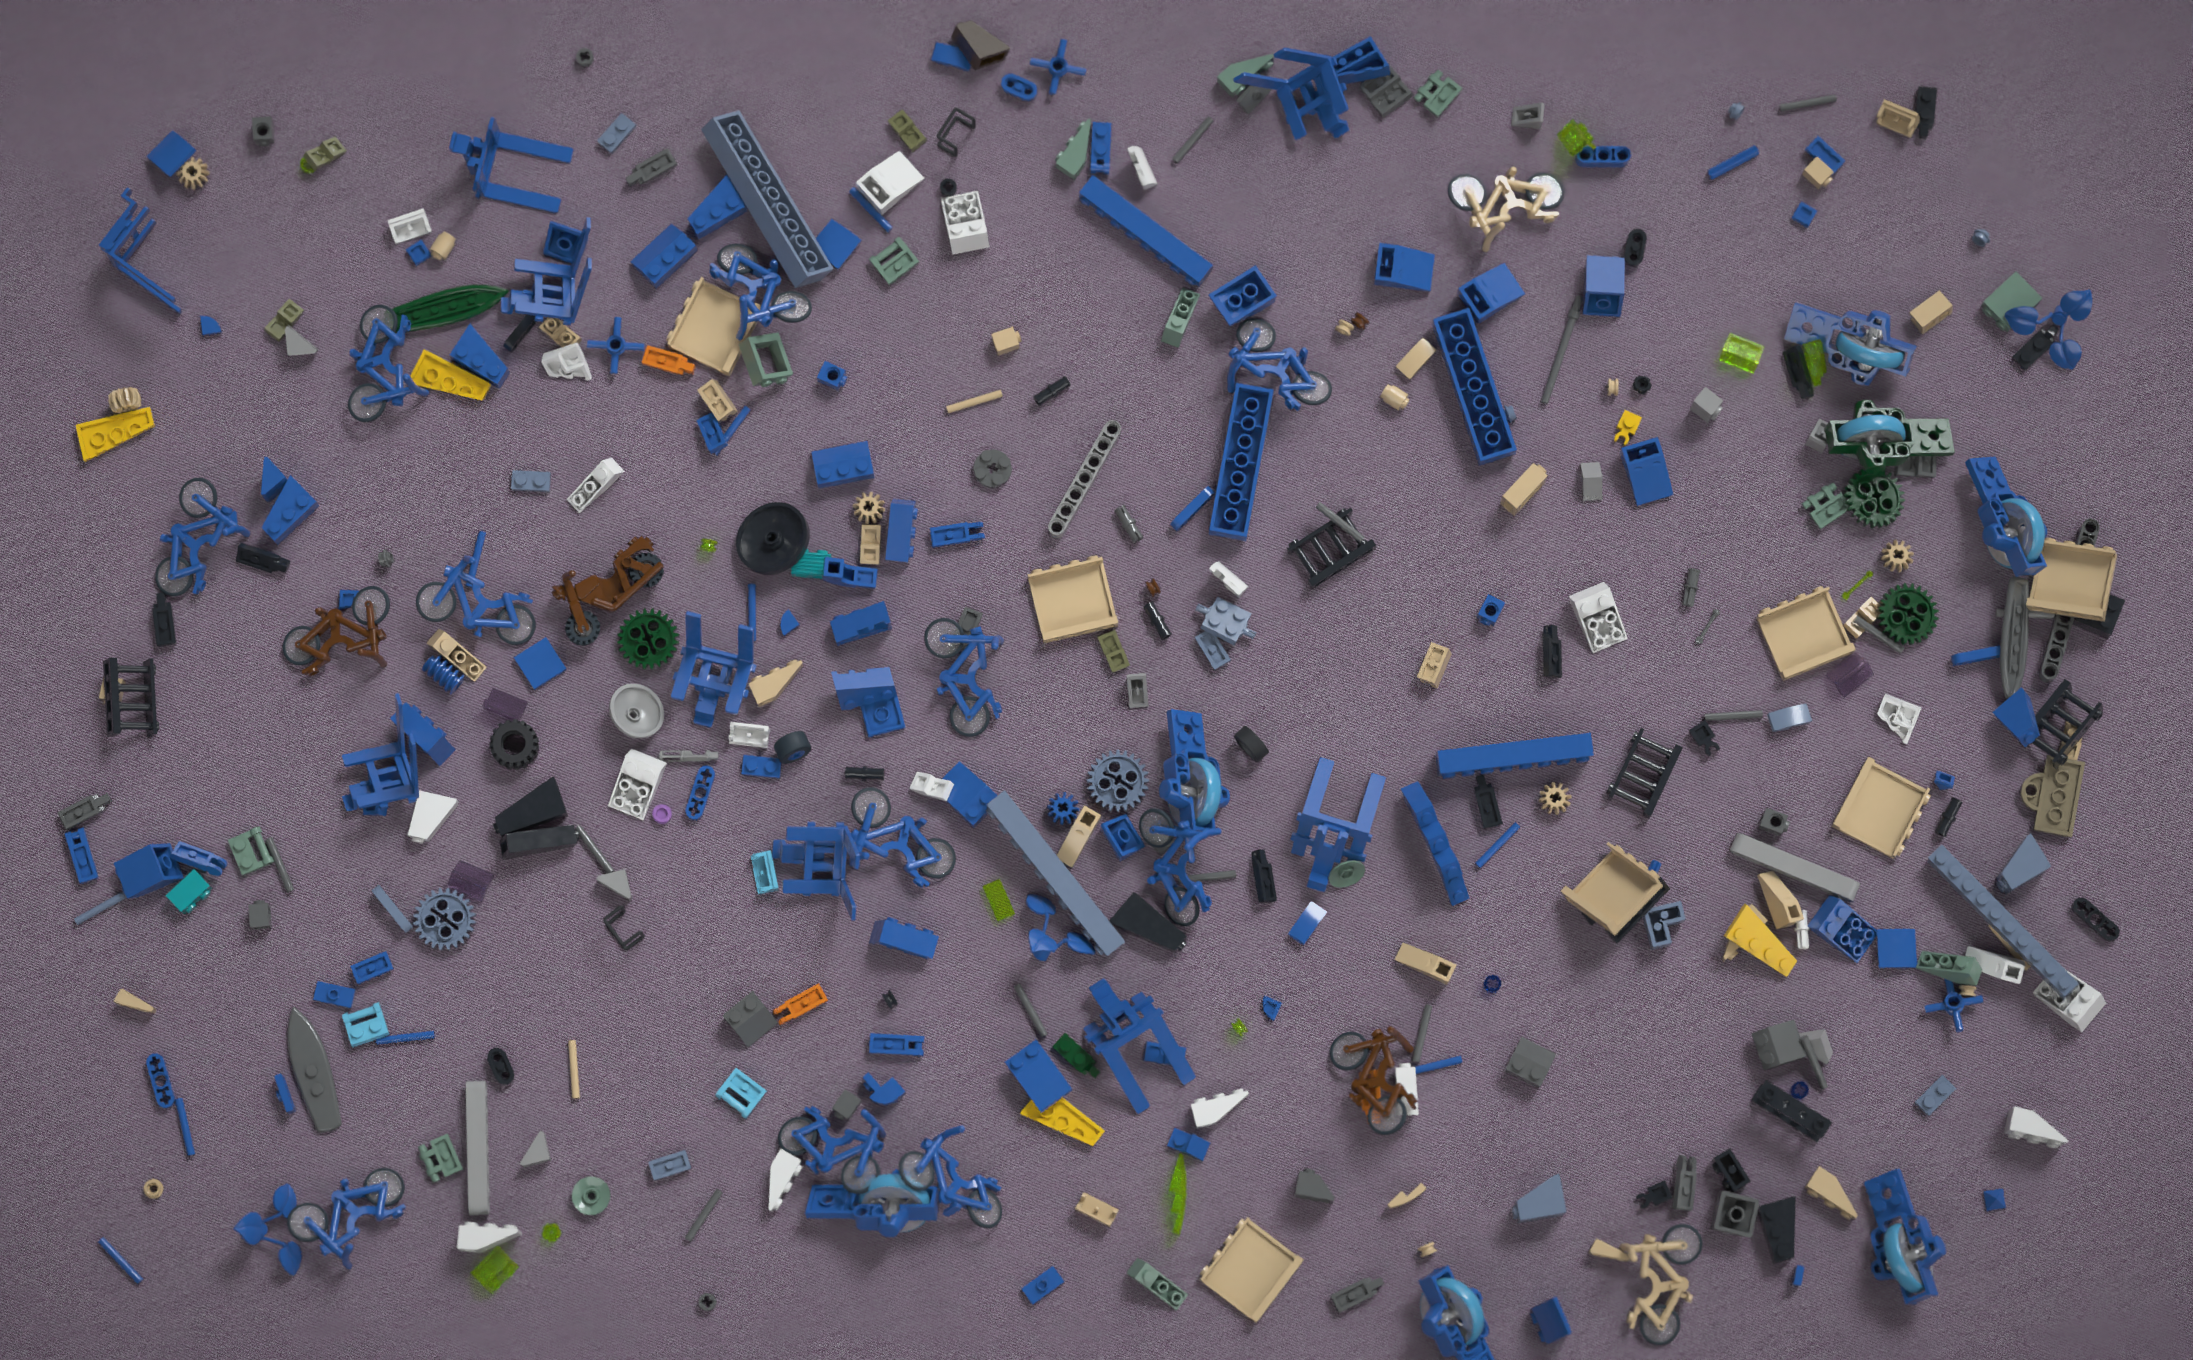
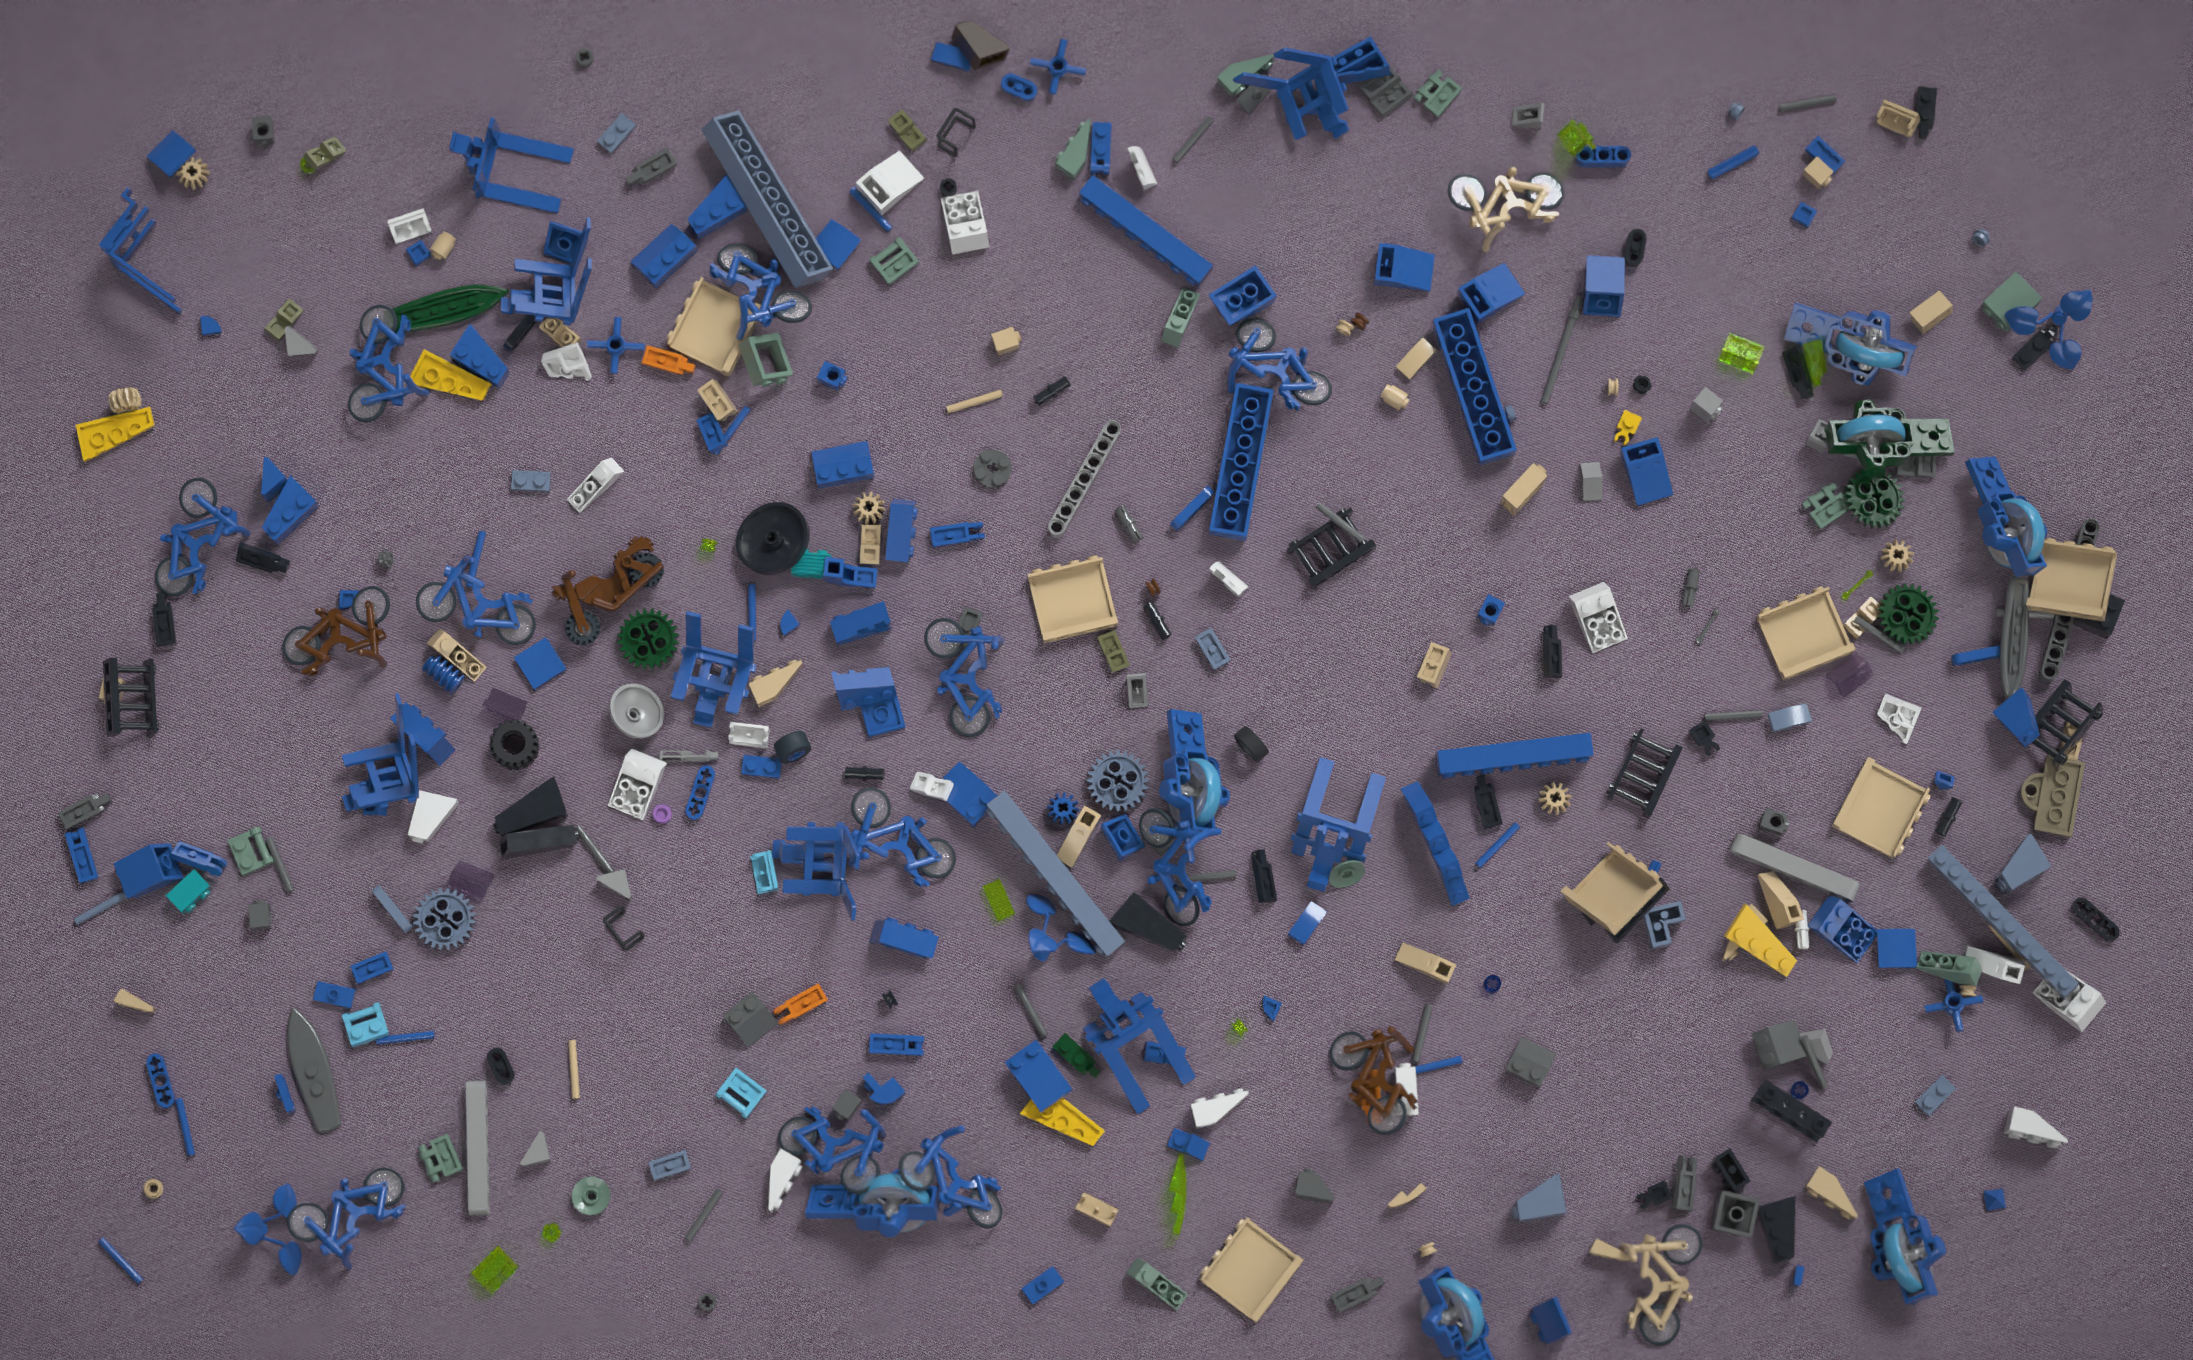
white slope [457,1222,522,1253] -> none
sand blue plate [1195,597,1257,646] -> none

